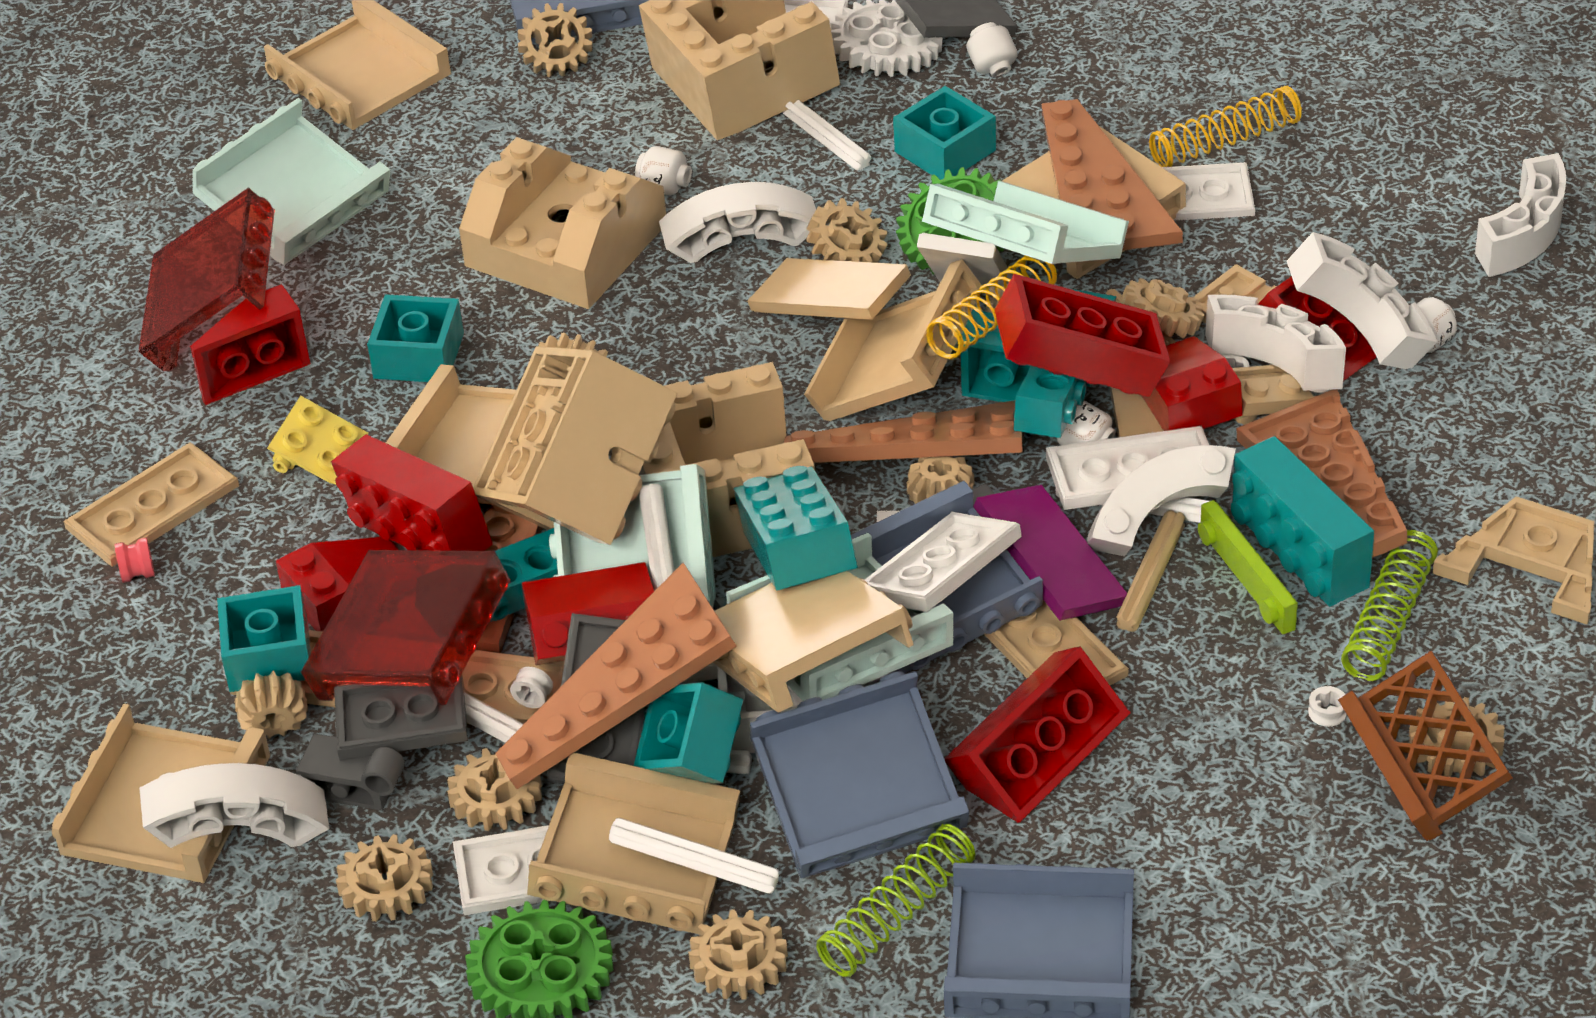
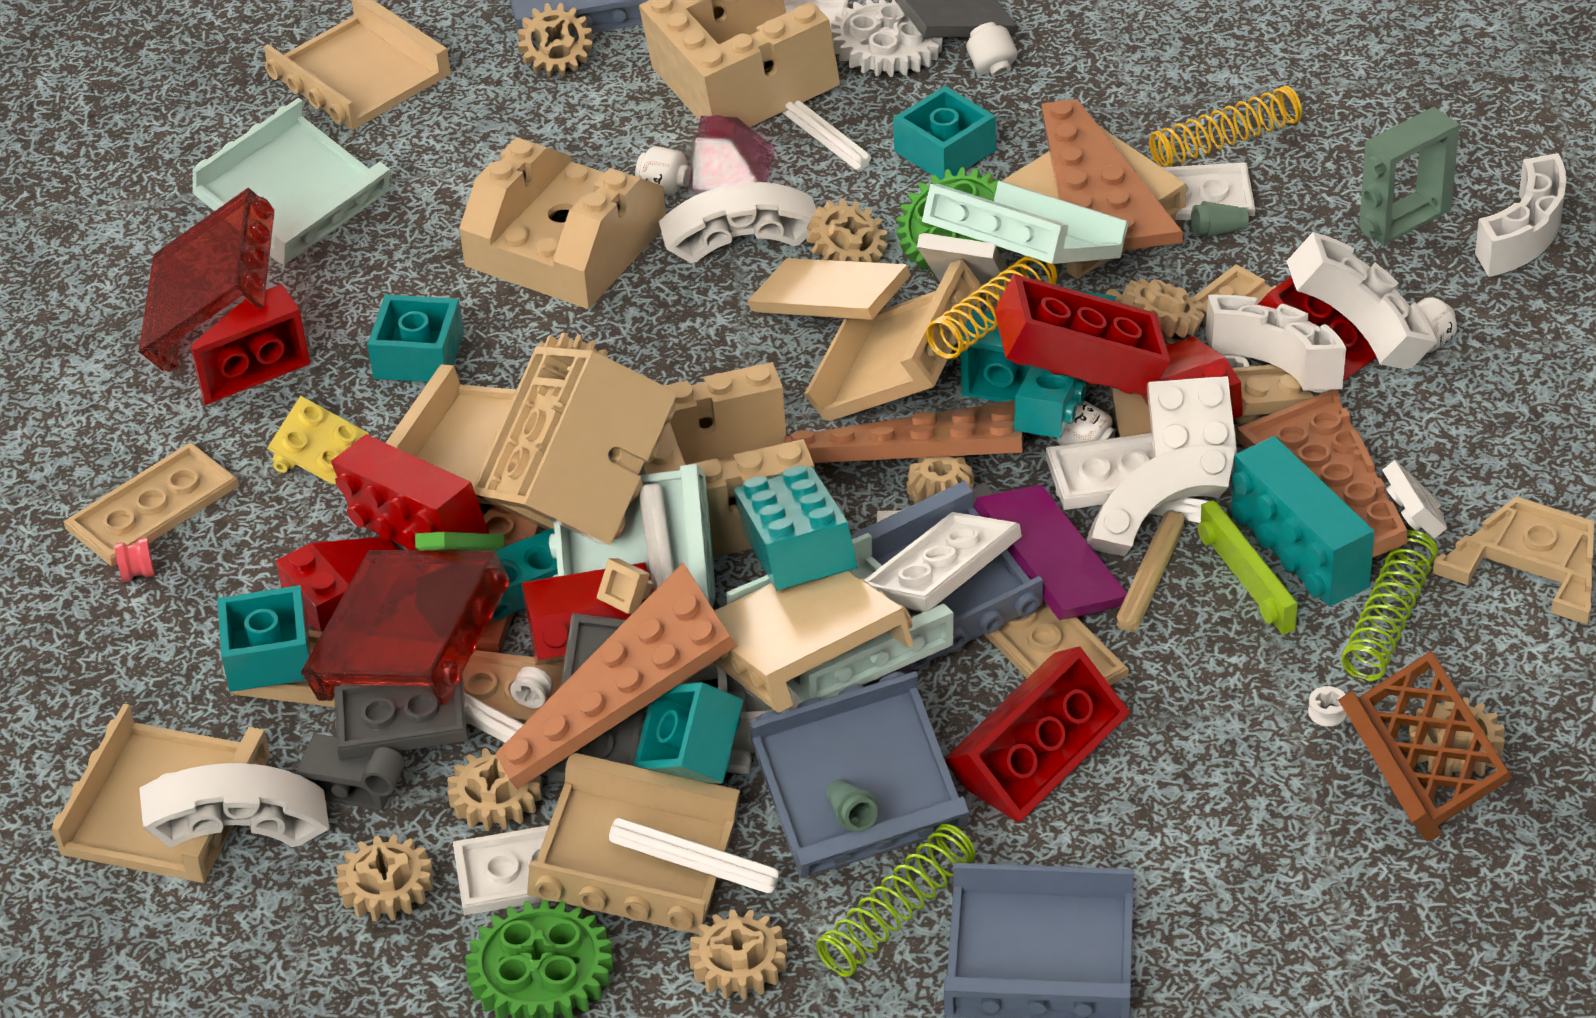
tan gear [234,670,308,739] -> none
none -> bright green tile [415,532,504,553]
none -> tan tile [597,558,654,614]
none -> slope [692,115,774,193]
none -> sand green cone [826,780,878,831]
none -> white plate [1147,376,1237,457]
none -> sand green cone [1191,201,1249,238]
none -> sand green window [1359,107,1460,245]
none -> white wing [1382,460,1447,539]

